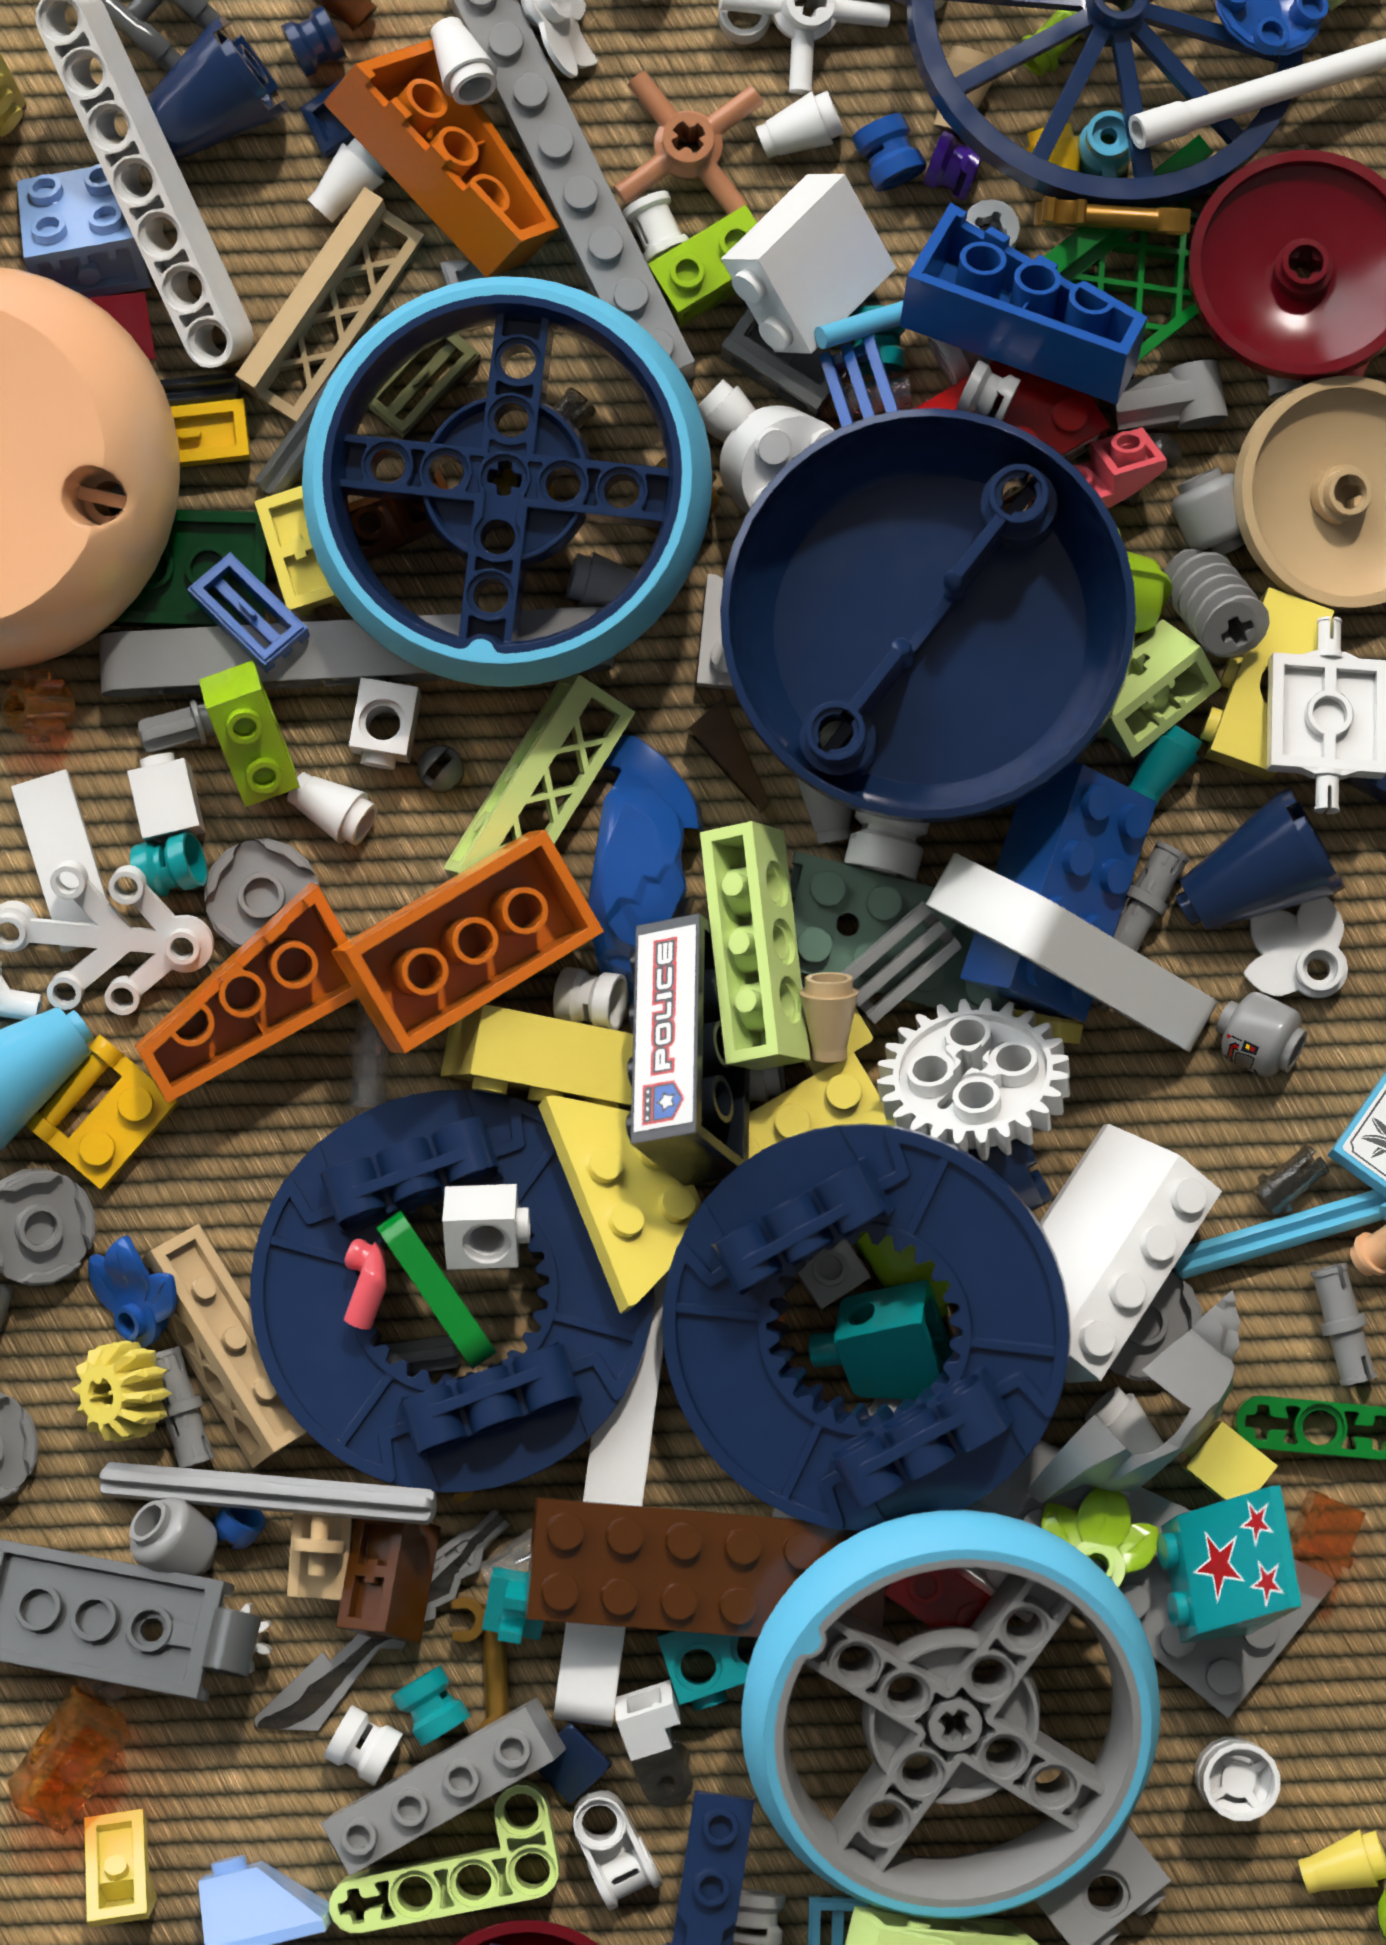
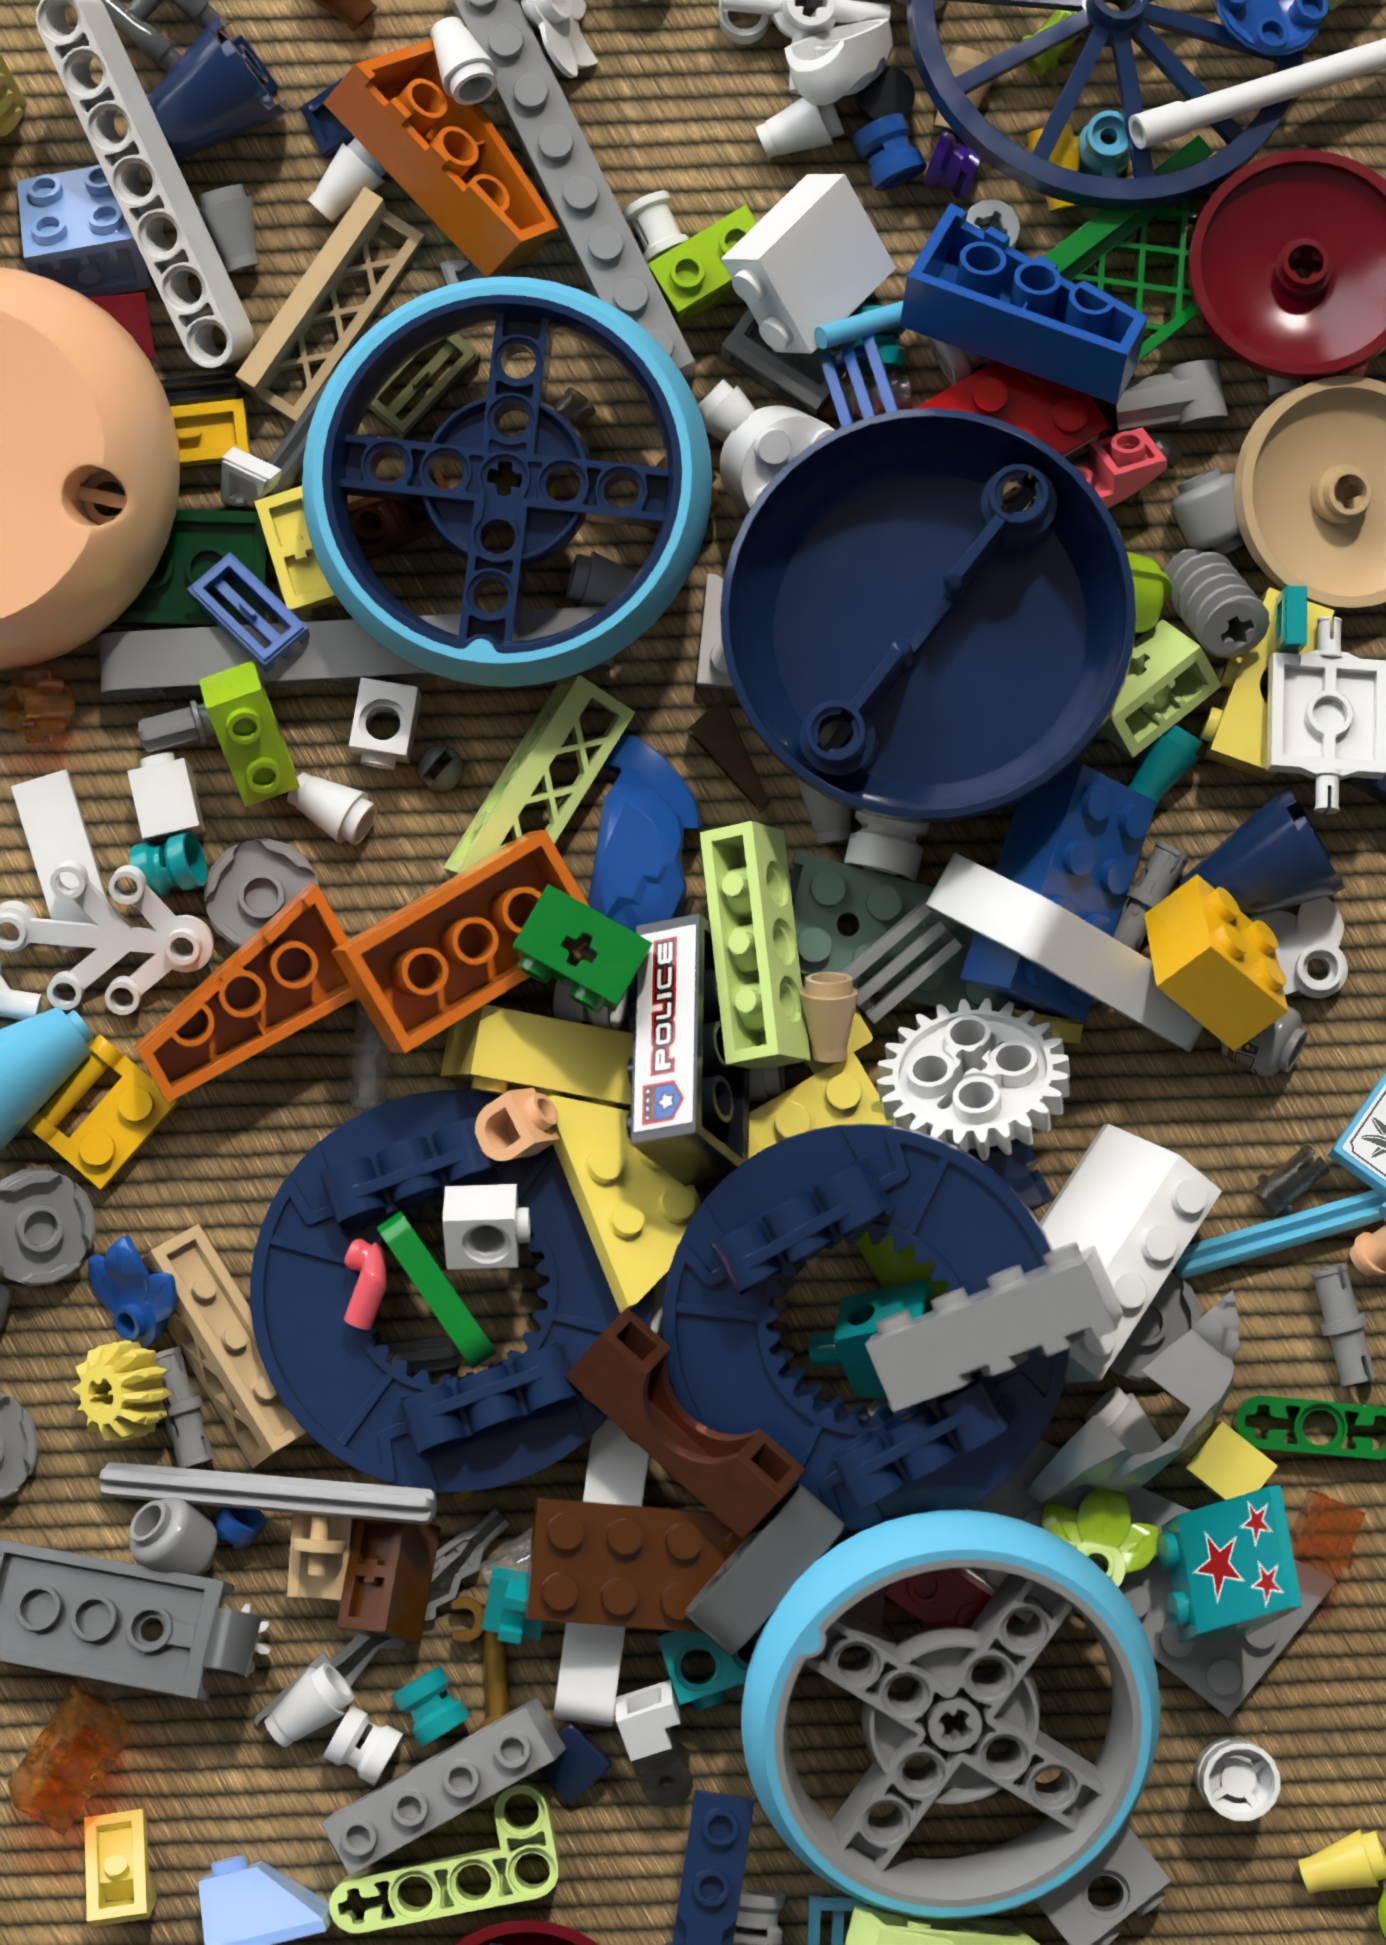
dark blue wheel [281,6,347,78] -> none
white piece [573,1789,664,1911] -> none
nougat bar [613,71,764,215] -> none
light grey brick [796,1239,871,1311] -> none
light grey wheel [955,360,1021,421] -> none
pearl gold bar [1034,197,1191,236] -> none
none -> light grey cone [198,184,260,274]
none -> white tile [220,447,282,507]
none -> white cone [264,1663,354,1747]
none -> light nougat plate [475,1087,560,1161]
none -> green brick [511,884,653,1013]
none -> copper arch [565,1307,805,1539]
none -> dark grey beam [685,1483,844,1655]
none -> white piece [785,18,894,106]
none -> black tile [857,66,915,123]
none -> light grey wedge [865,1242,1123,1412]
none -> yellow brick [1144,874,1288,1051]
none -> teal tile [1276,586,1307,654]

